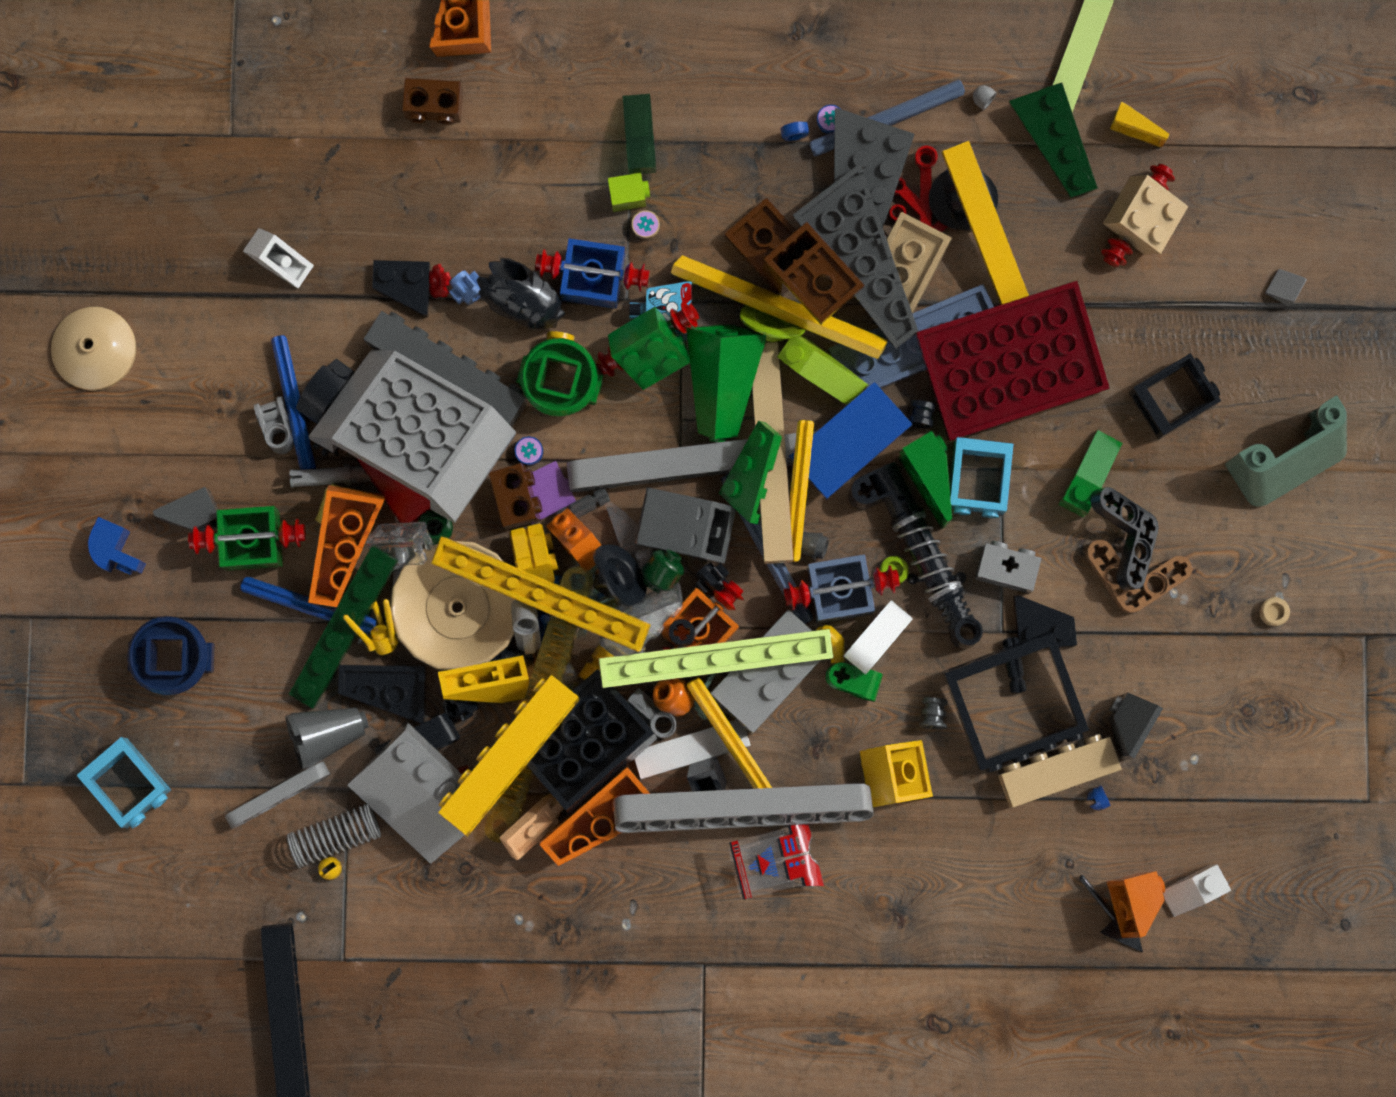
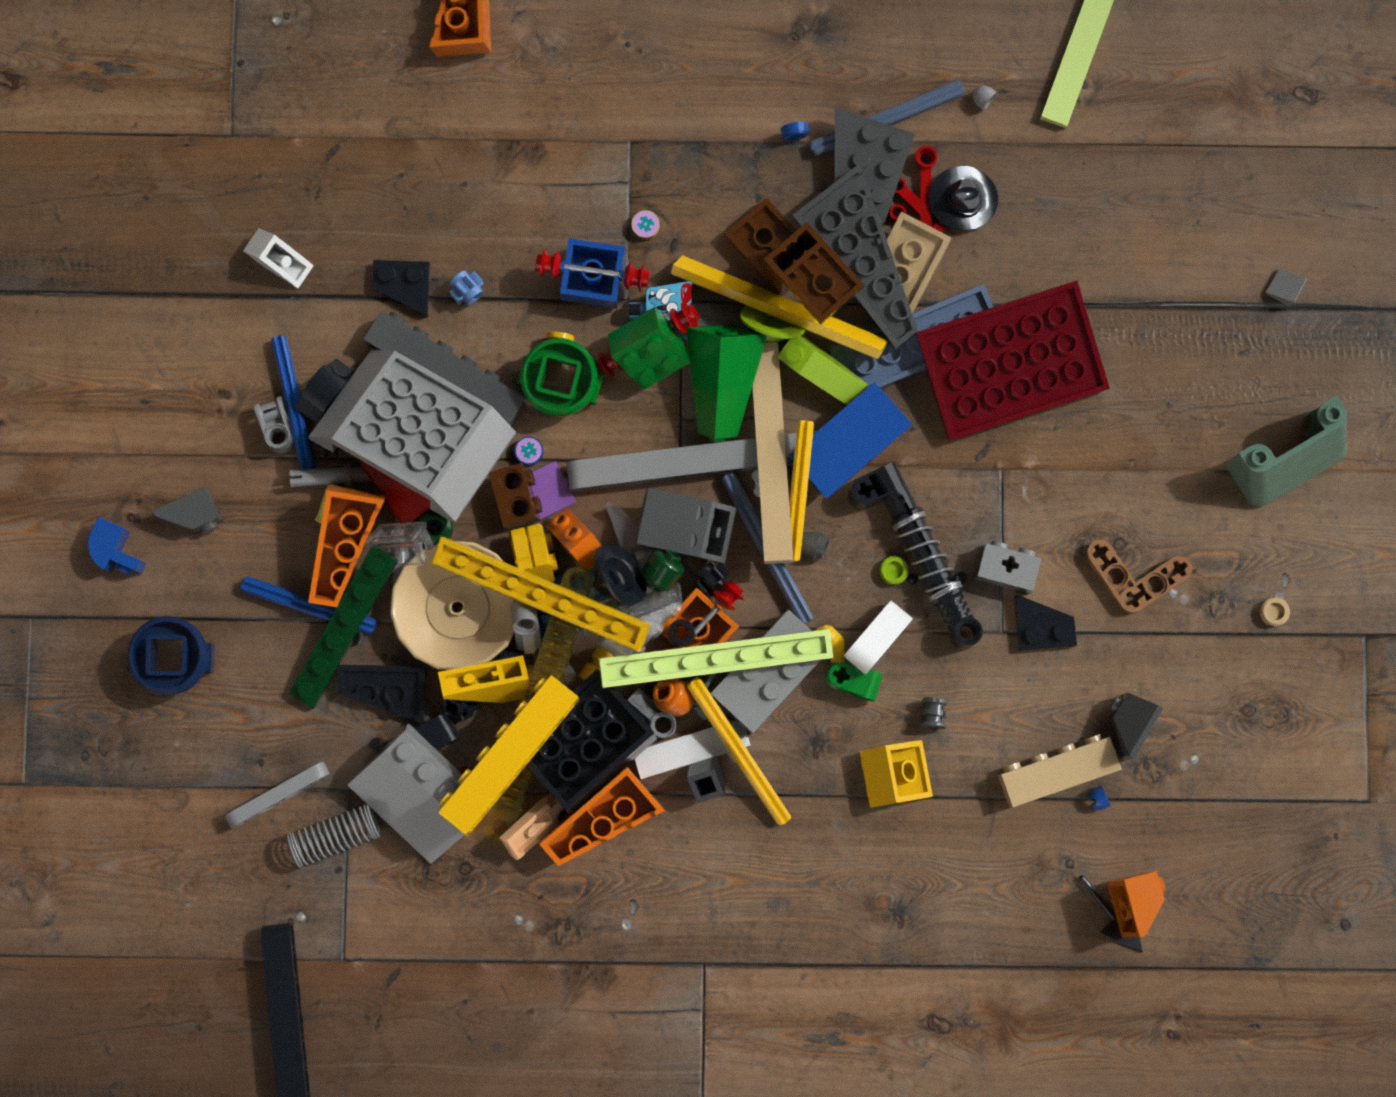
tan dish [51,307,136,391] -> none
medium azure window [77,737,171,829] -> none
green brick [188,506,306,571] -> none
dark grey cone [285,708,369,769] -> none
yellow hinge [318,857,342,880] -> none
yellow plant [343,599,399,655] -> none
reddish brown brick [402,78,463,125] -> none
red plant [429,264,451,298] -> none
black head [476,258,565,331] -> none
dark grey axle [556,488,610,518] -> none
lime brick [608,173,650,212] -> none
light grey beam [613,784,874,833] -> none
clear green slope [623,94,656,175] -> none
green wing [718,420,782,525] -> none
piece [726,824,825,900] -> none
sand blue brick [783,554,900,624] -> none
tile [817,105,841,134] -> none
green slope [898,431,952,529] -> none
black wheel [906,400,936,429] -> none
yellow tile [941,141,1029,305] -> none
black window [942,631,1089,773] -> none
medium azure window [949,437,1014,518] -> none
black axle [1003,637,1027,694] -> none
dark green wing [1008,82,1098,199] -> none
green slope [1058,430,1123,517] -> none
black beam [1090,487,1159,591] -> none
tan brick [1101,164,1188,267] -> none
yellow slope [1110,102,1169,147] -> none
black window [1129,353,1221,440] -> none
white slope [1163,864,1231,917] -> none

